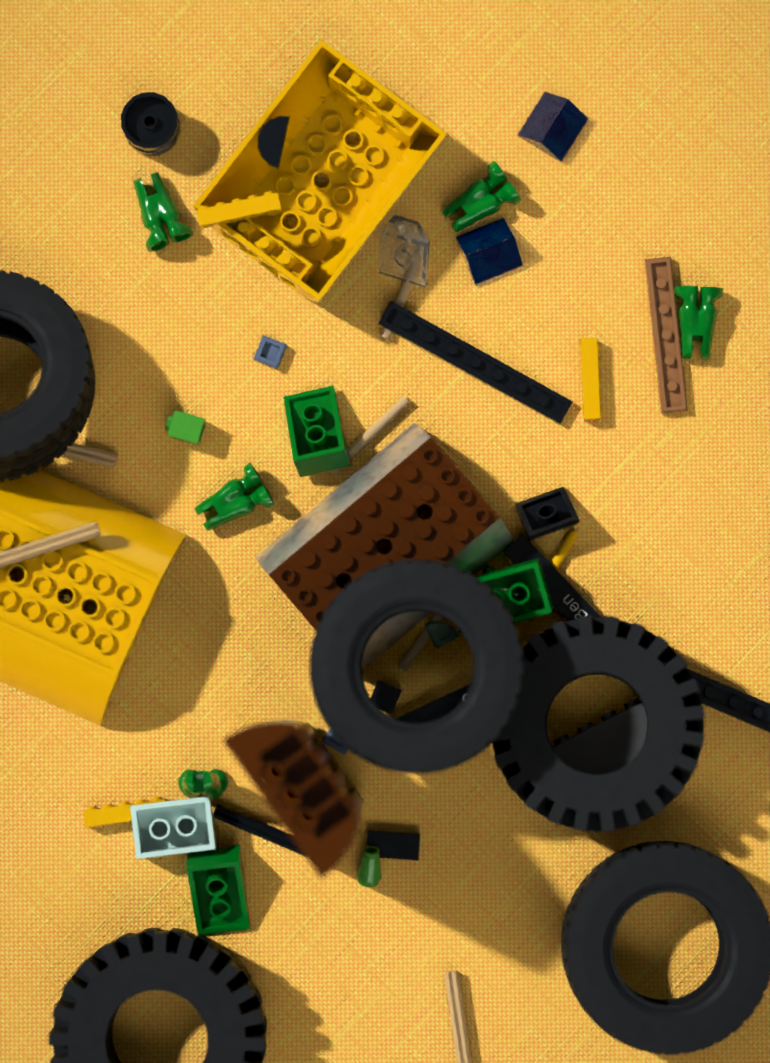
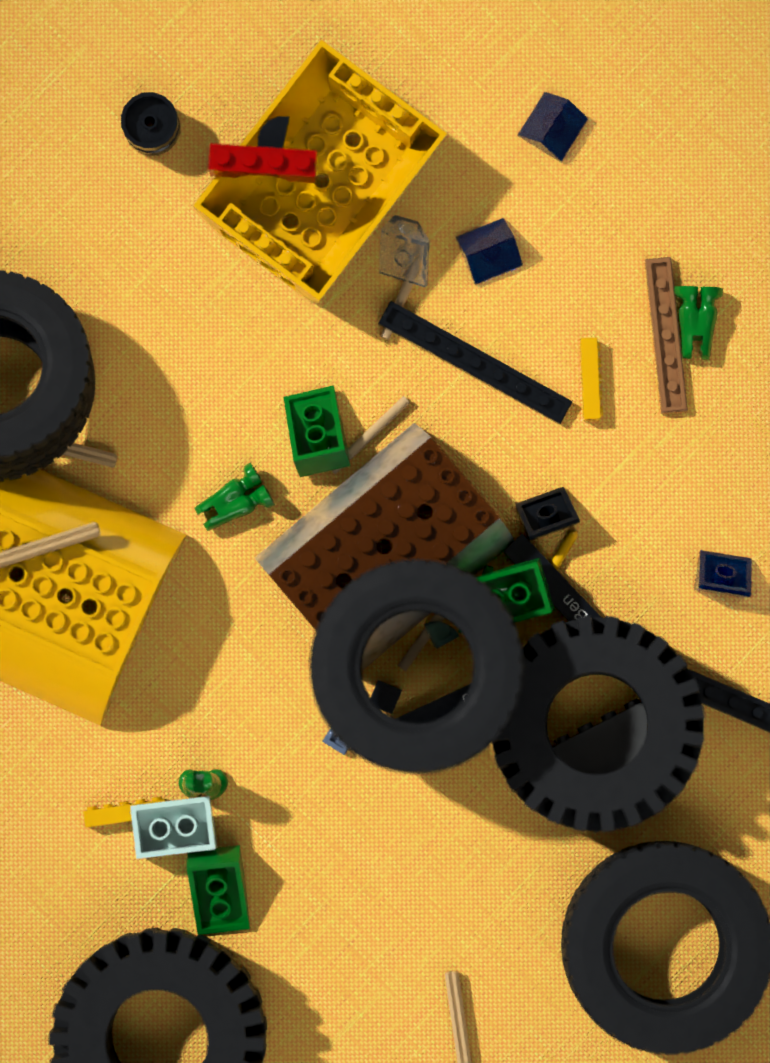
green piece [133,172,194,252] -> none
bright green brick [165,410,207,446] -> none
yellow piece [196,191,282,229] -> none
black axle [213,804,304,856] -> none
reddish brown slope [223,720,363,879] -> none
sand blue tile [253,335,287,370] -> none
bright green cone [356,846,382,887] -> none
black tile [367,830,420,861] -> none
green piece [442,161,522,233] -> none
none -> red arch [208,143,318,183]
none -> clear blue slope [694,550,752,598]

